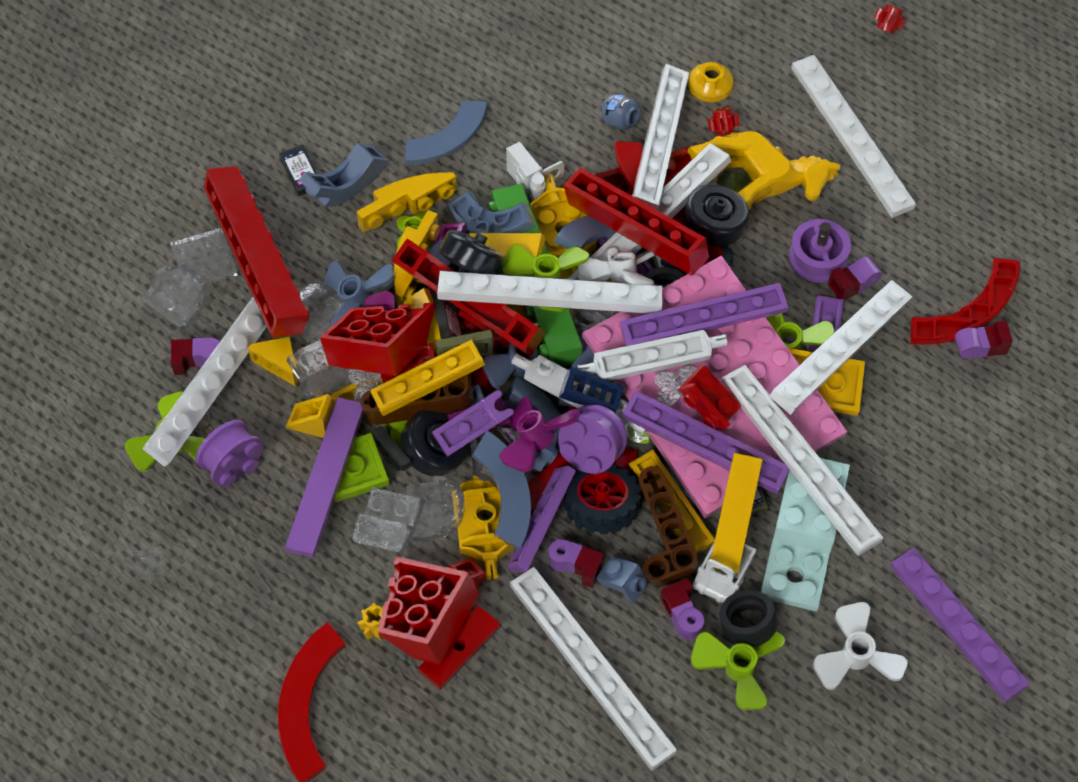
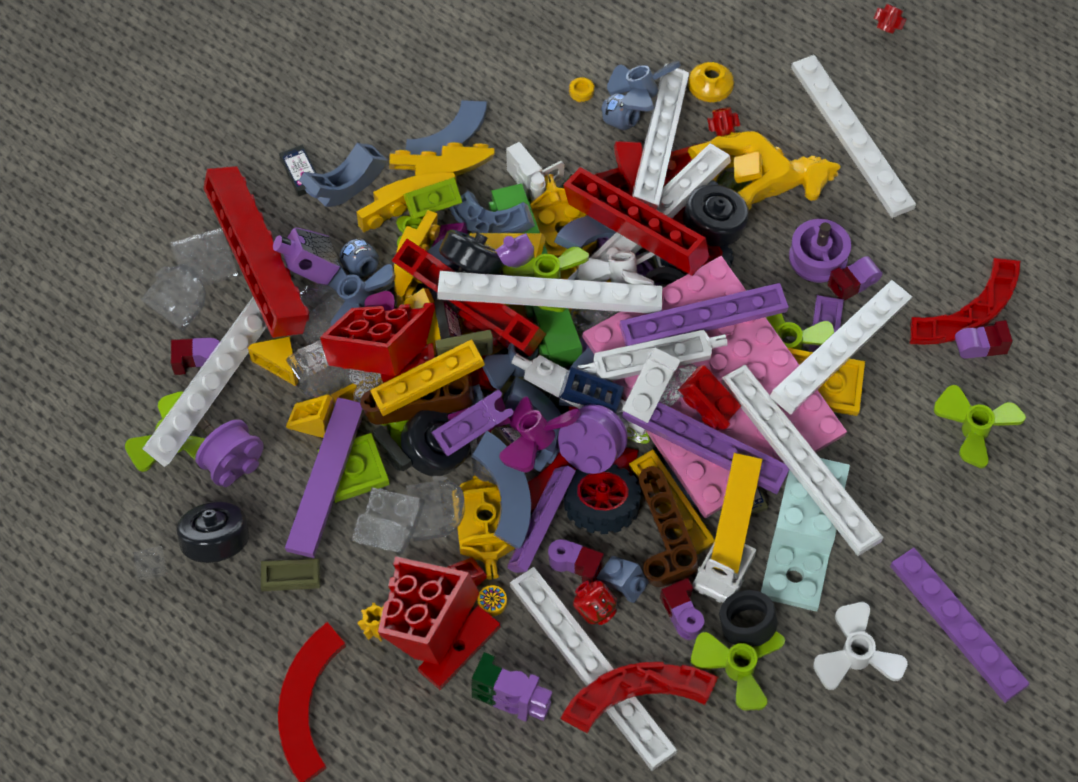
none -> black wheel [176,502,249,563]
none -> olive tile [261,558,320,591]
none -> medium lavender torso [273,227,340,287]
none -> sand blue head [339,238,379,278]
none -> yellow slope [389,142,495,176]
none -> lime plate [403,178,463,219]
none -> medium lavender hips [471,652,552,722]
none -> tile [477,585,507,616]
none -> medium lavender piece [496,233,534,268]
none -> red tile [560,662,719,733]
none -> yellow tile [569,77,594,102]
none -> red head [573,581,617,625]
none -> sand blue piece [607,61,681,111]
none -> white bracket [622,347,681,423]
none -> yellow tile [734,151,762,183]
none -> lime piece [934,385,1026,468]

